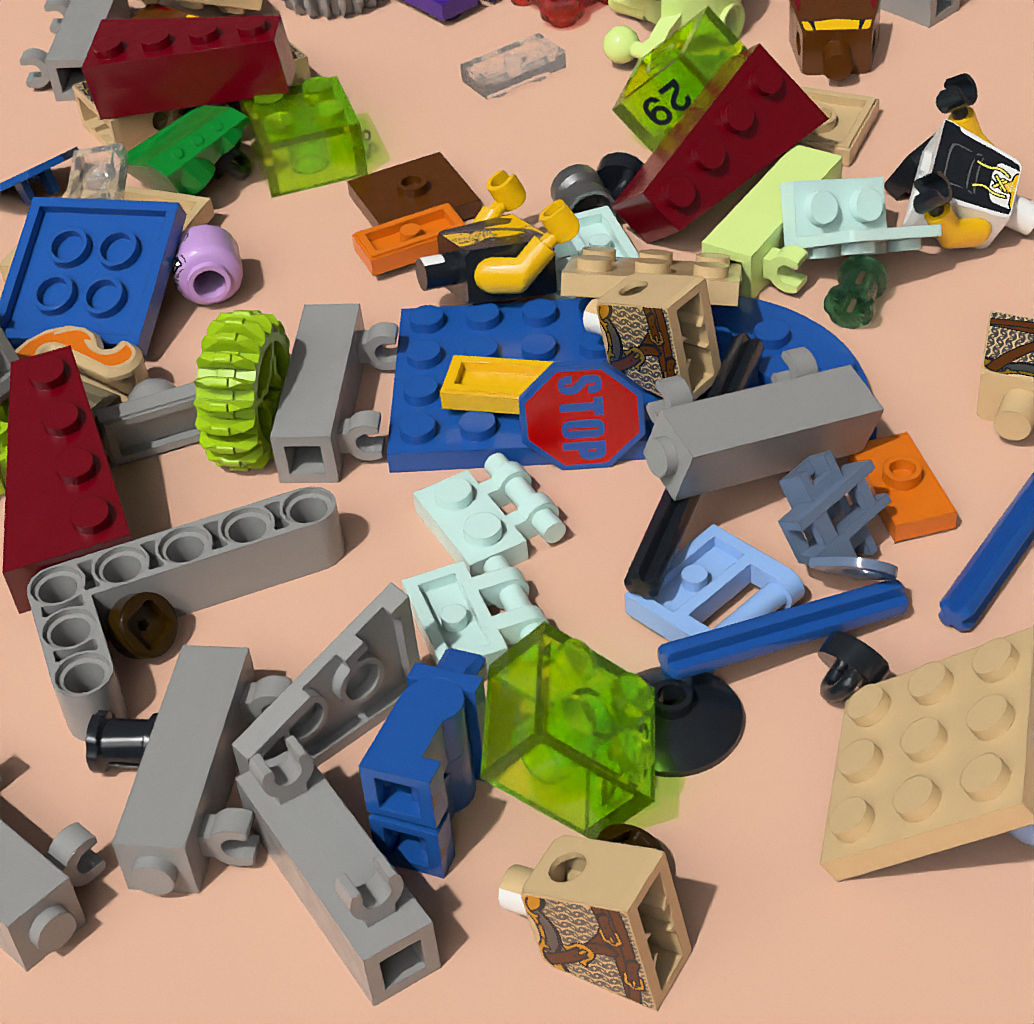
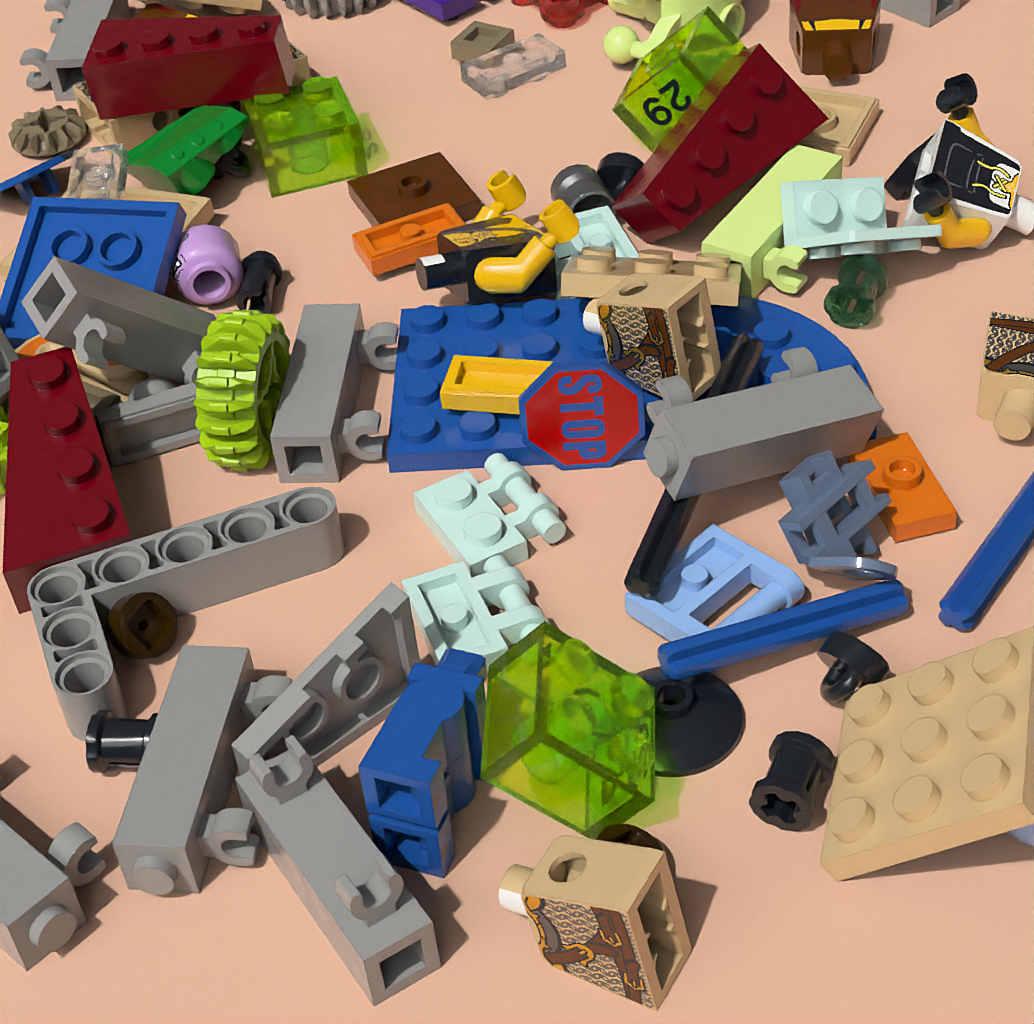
none -> dark tan gear [8,105,86,157]
none -> light grey brick [21,256,216,385]
none -> black pin [237,251,283,314]
none -> dark tan plate [450,21,515,68]
none -> black bush [749,731,835,831]

